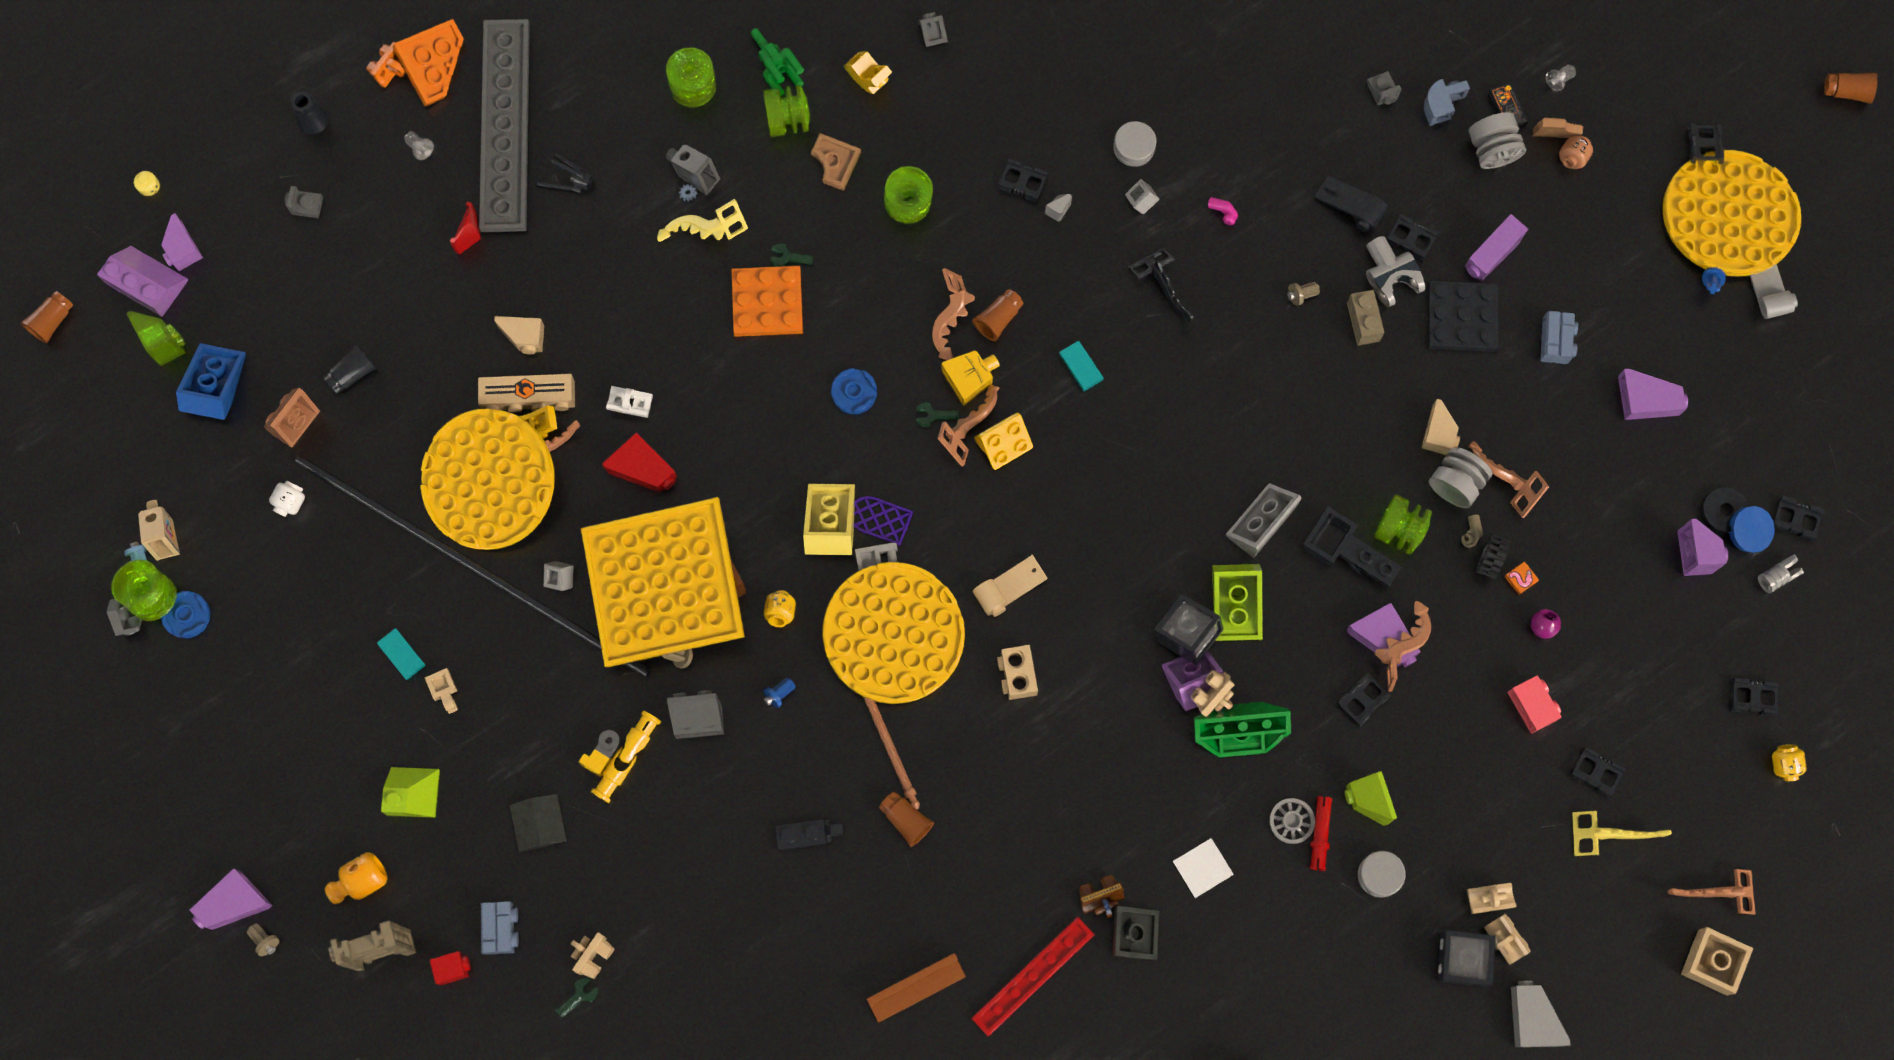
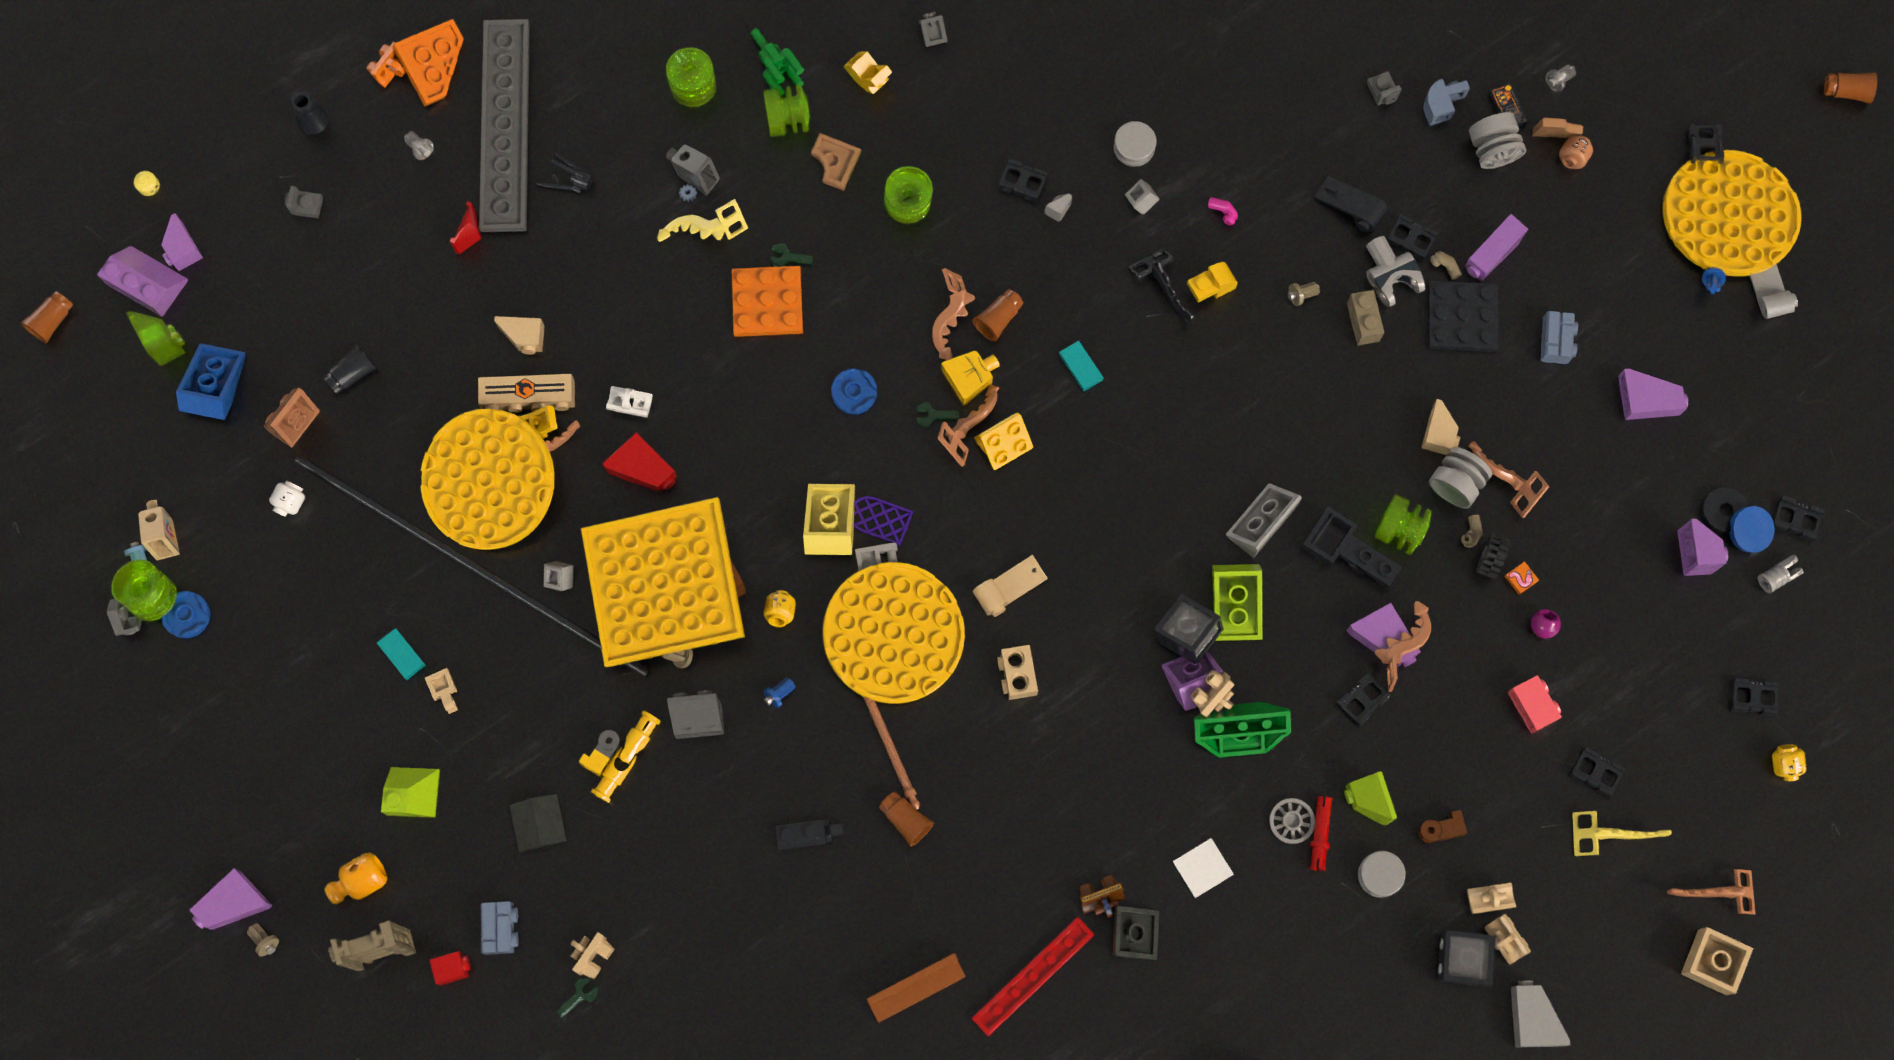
none -> yellow brick [1187,262,1237,302]
none -> reddish brown leg [1418,810,1467,843]
none -> dark tan arm [1430,251,1462,279]

